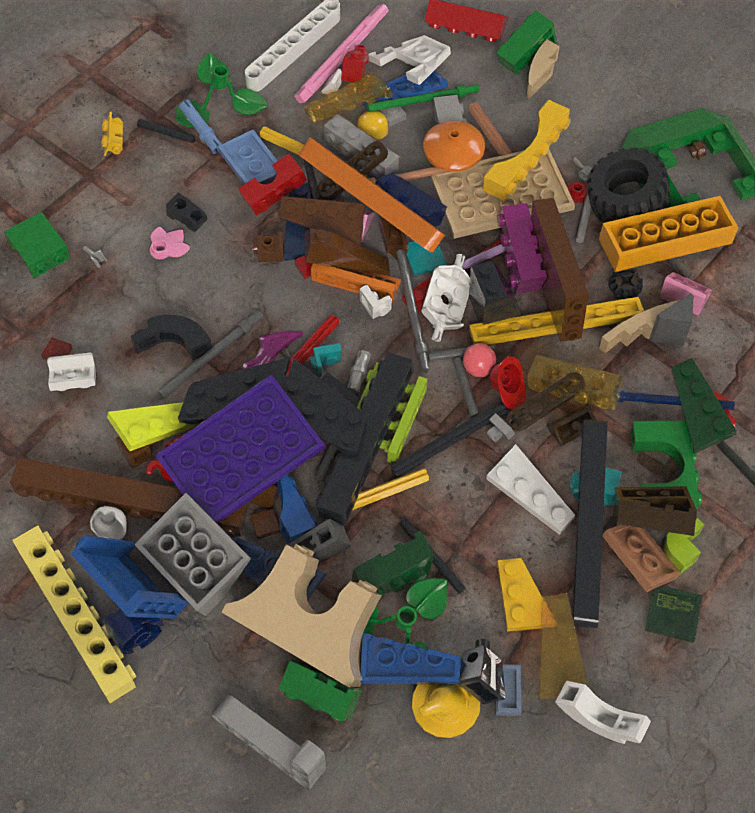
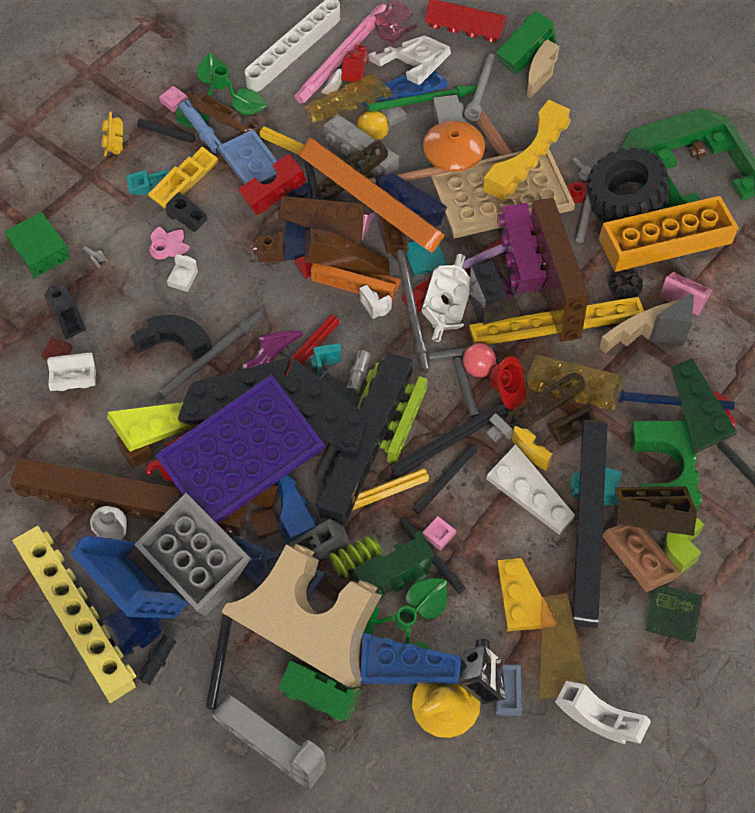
none -> black torso [44,286,86,339]
none -> teal slope [126,169,169,195]
none -> black pin [136,634,177,686]
none -> yellow slope [148,147,218,208]
none -> bright pink plate [159,86,188,112]
none -> white bracket [167,254,198,292]
none -> reddish brown plate [186,91,259,134]
none -> black bar [206,614,232,710]
none -> lime piece [329,534,383,579]
none -> clear pink helmet [374,1,417,44]
none -> black bar [412,444,477,515]
none -> bright pink plate [422,516,456,551]
none -> light grey piece [464,53,495,121]
none -> yellow slope [512,426,553,471]

